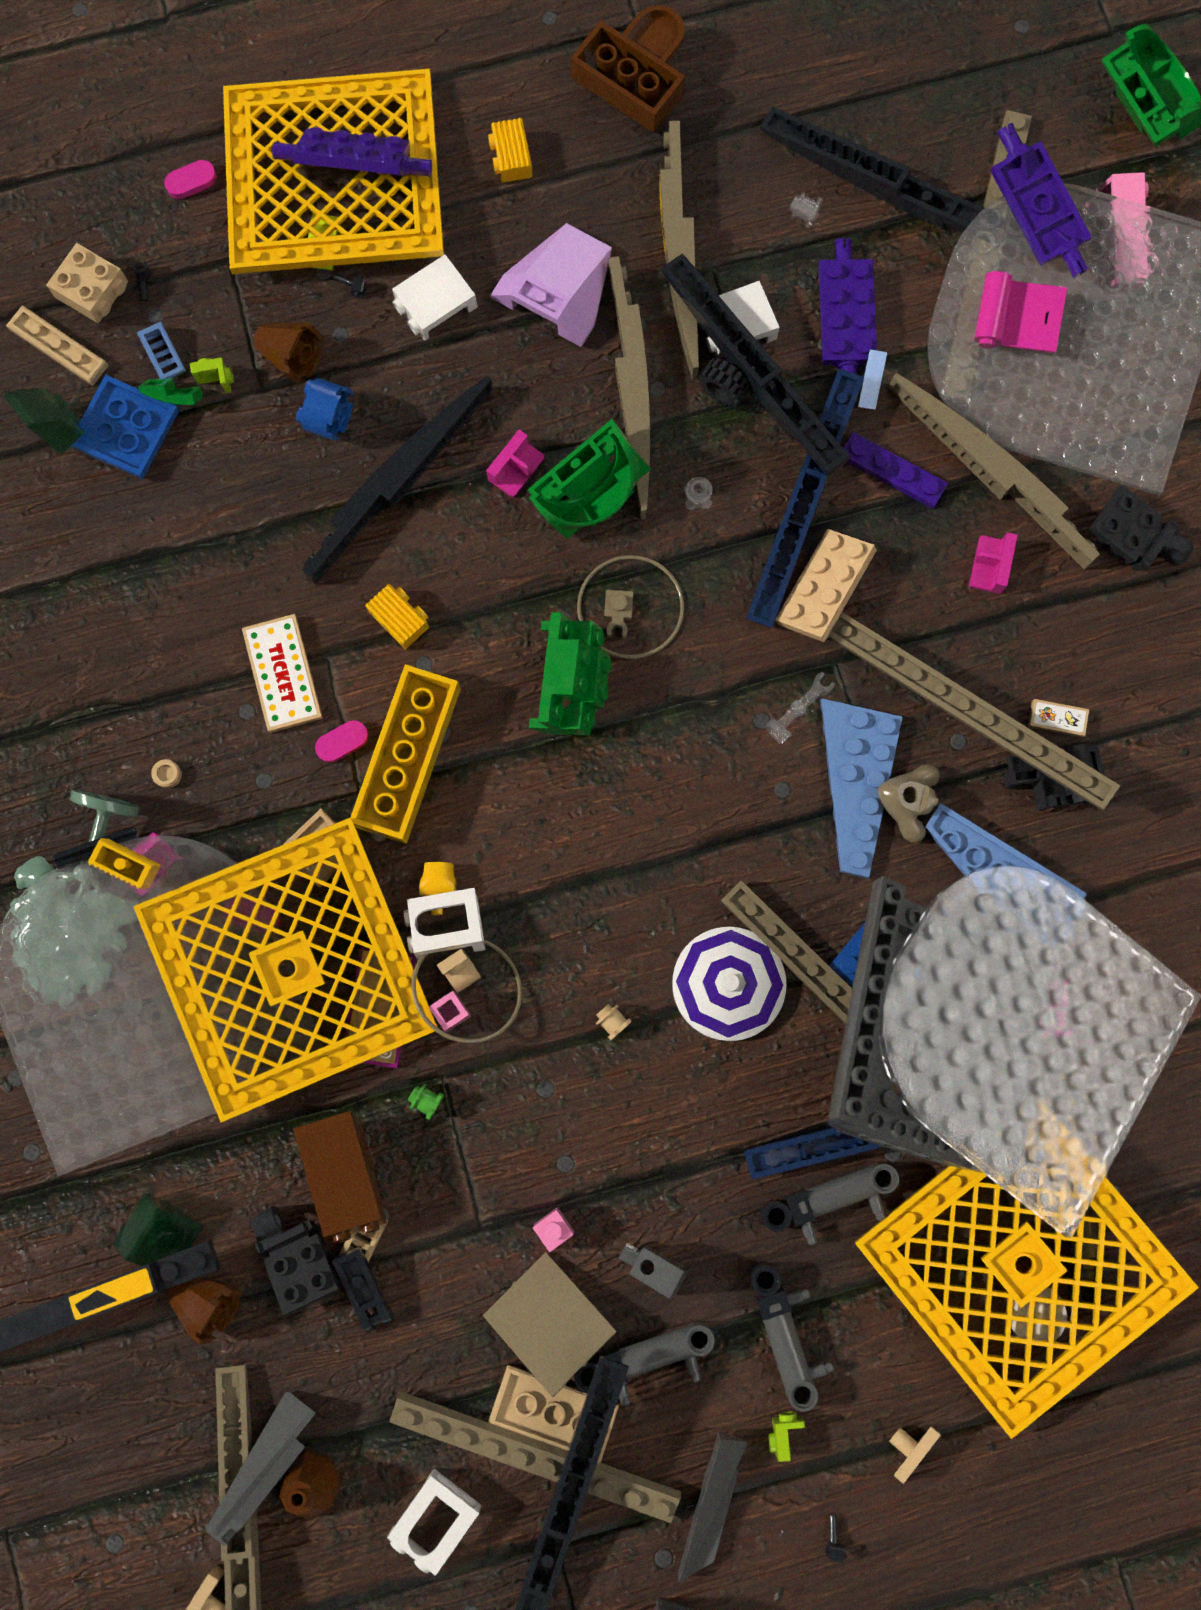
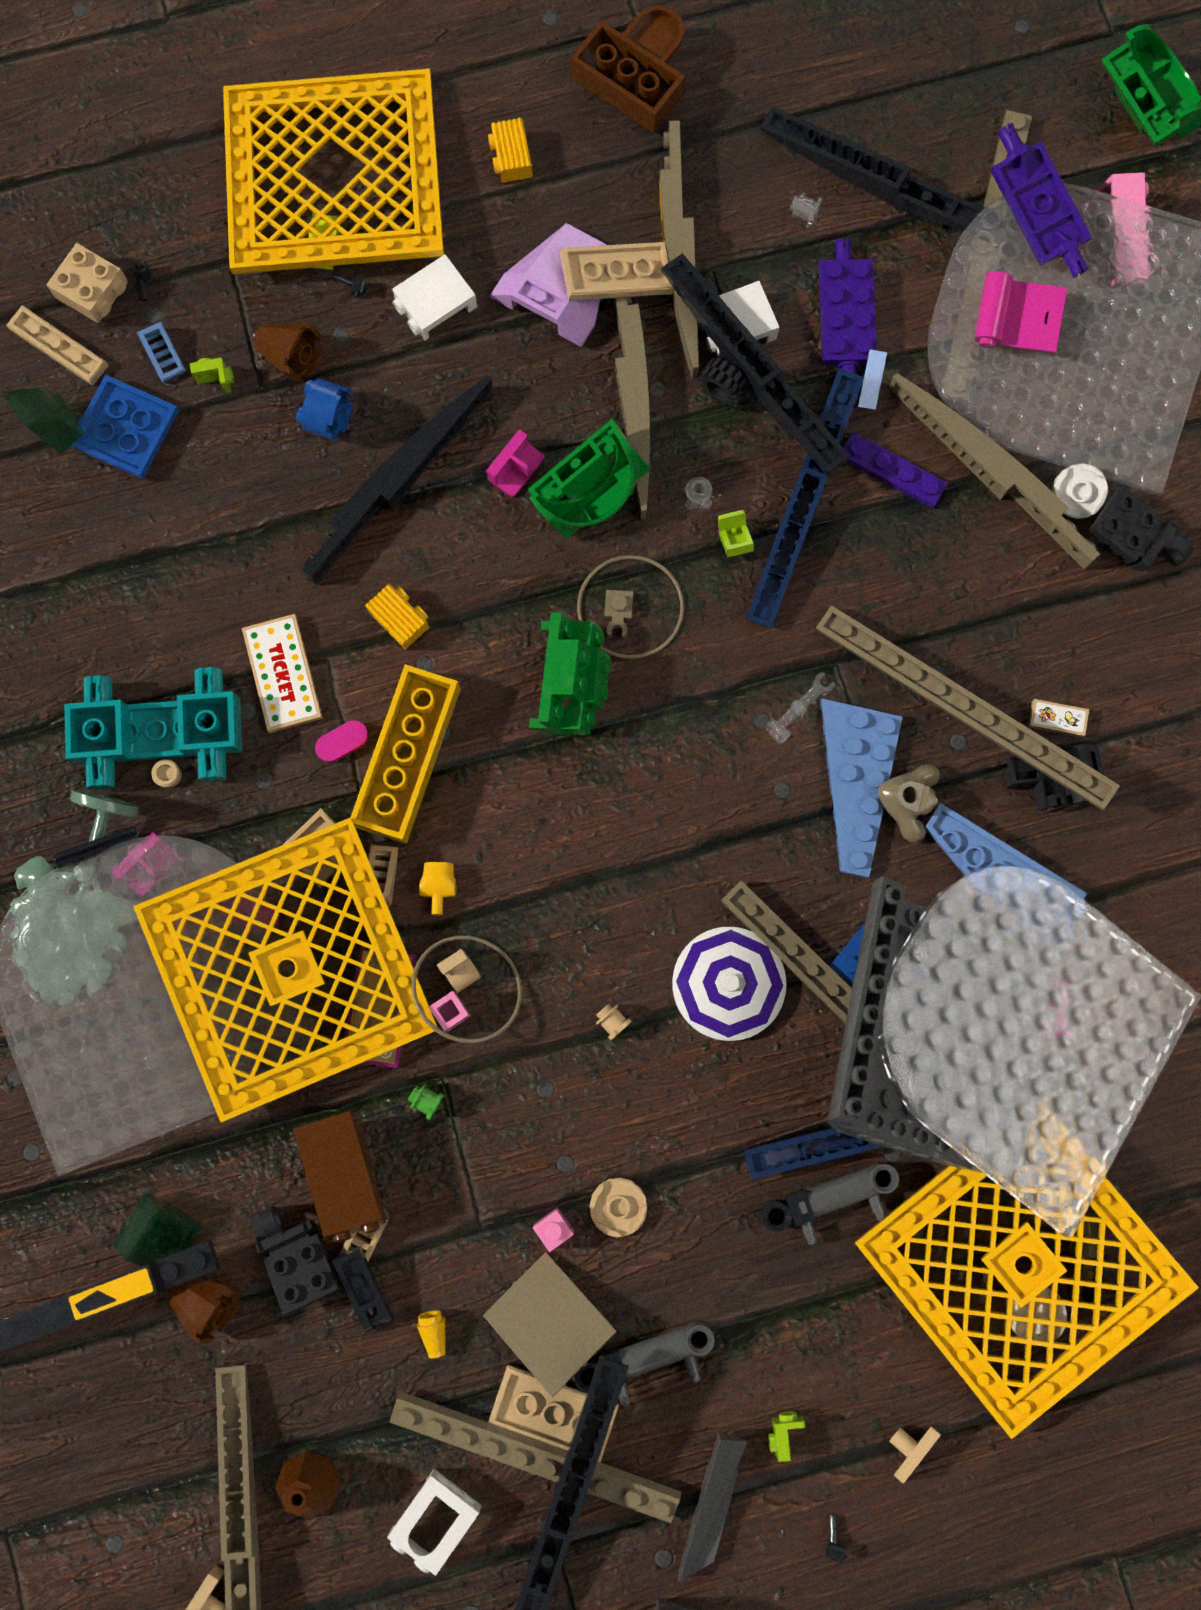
yellow brick [88,838,160,889] -> none
green slope [138,378,203,405] -> none
dark pink tile [164,160,217,199] -> none
dark grey wedge [206,1392,316,1546] -> none
dark purple plate [272,127,432,177] -> none
white panel [404,888,485,960] -> none
dark grey torso [619,1243,690,1299] -> none
dark grey piece [749,1262,834,1412] -> none
tan plate [775,529,877,642] -> none
dark pink panel [969,532,1017,594] -> none
none -> teal piece [64,667,242,790]
none -> tan slope [368,844,399,906]
none -> yellow cone [416,1310,446,1359]
none -> tan tile [560,242,674,301]
none -> tan tile [590,1177,647,1237]
none -> lime bracket [718,510,754,557]
none -> white tile [1051,464,1109,519]

